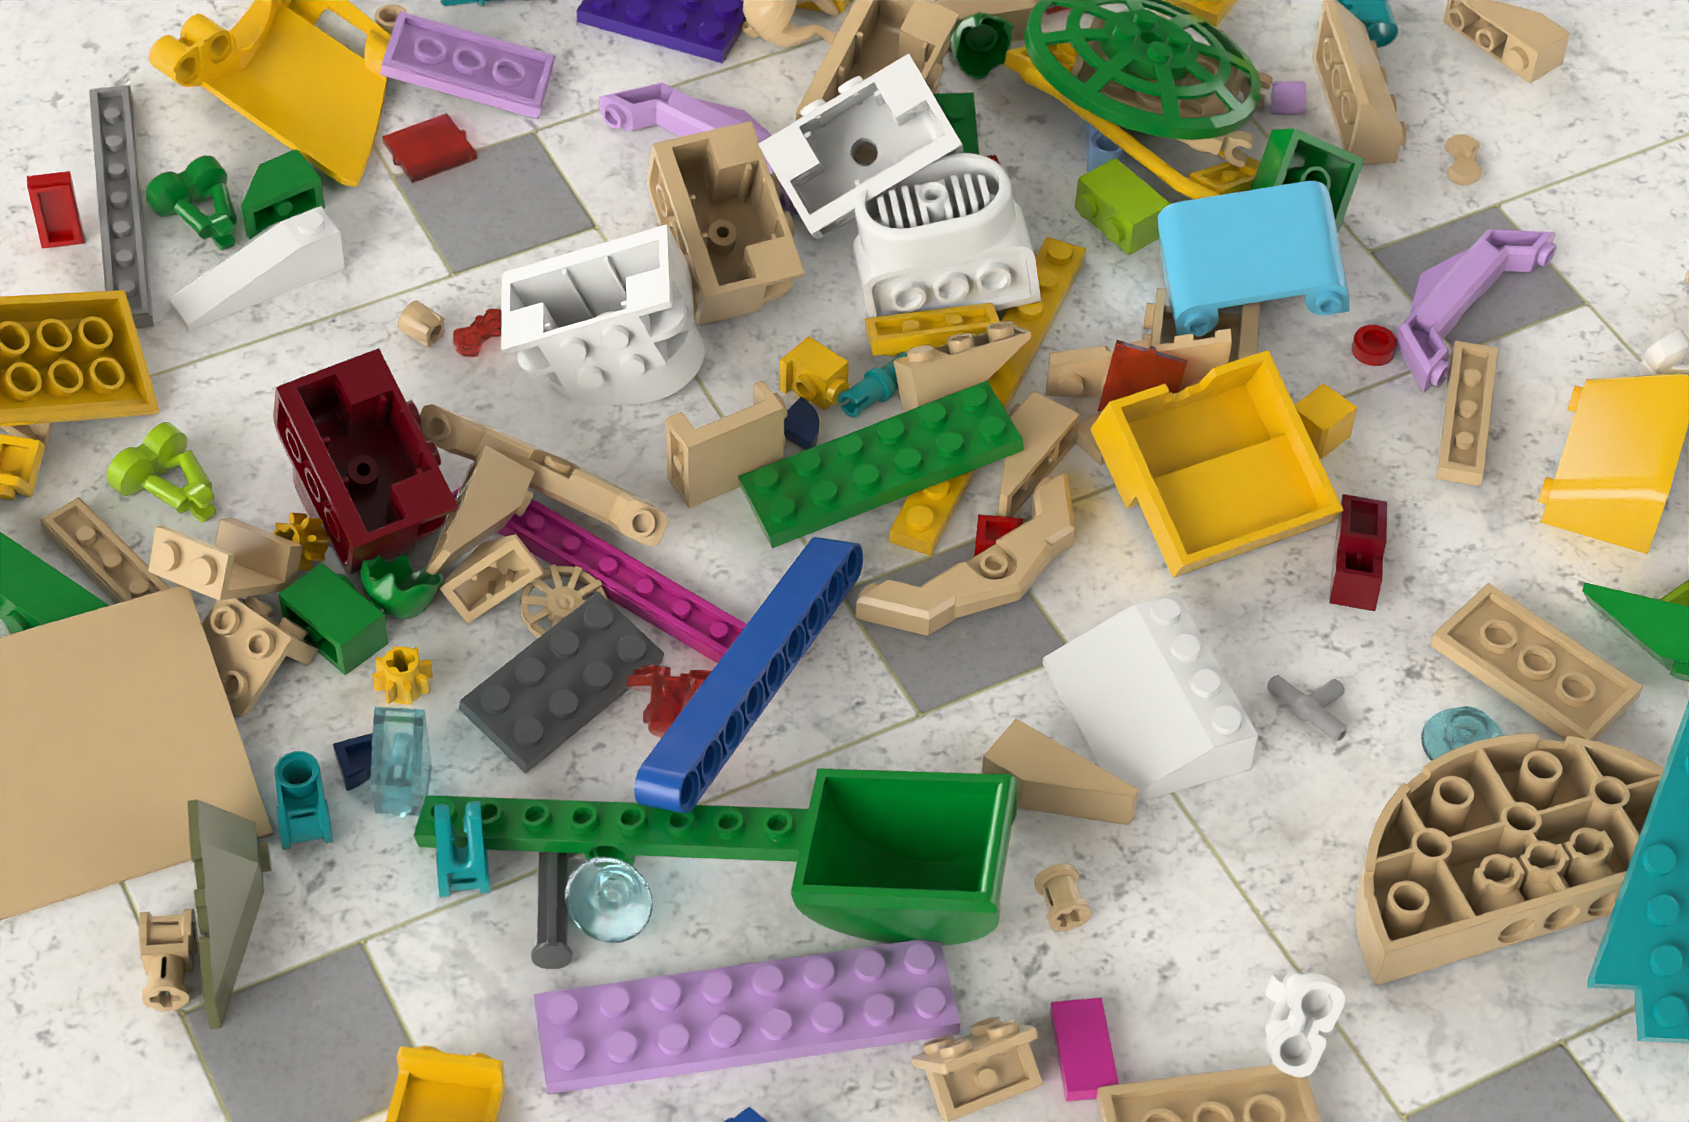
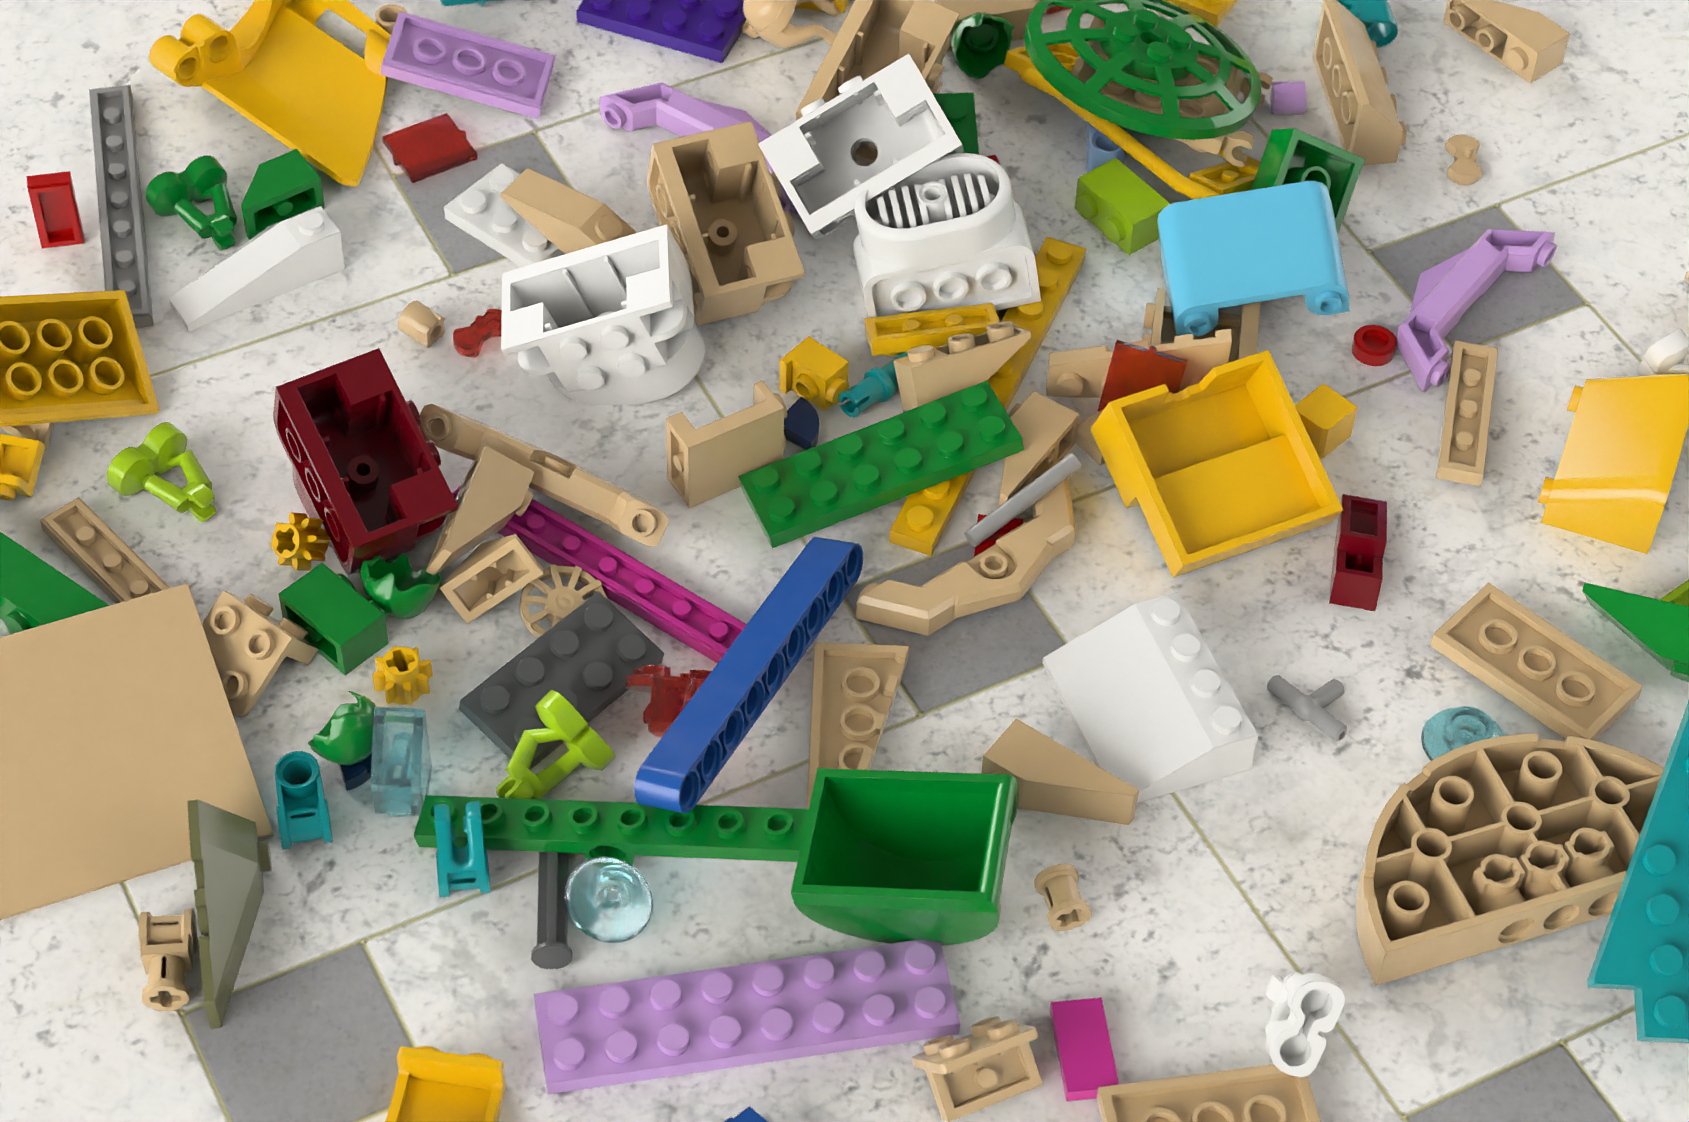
tan panel [148,518,303,601] -> none
none -> green hair [308,691,382,765]
none -> white plate [444,163,565,267]
none -> lime piece [495,690,616,799]
none -> tan slope [499,168,636,254]
none -> tan wing [807,642,909,808]
none -> light grey bar [964,453,1082,547]

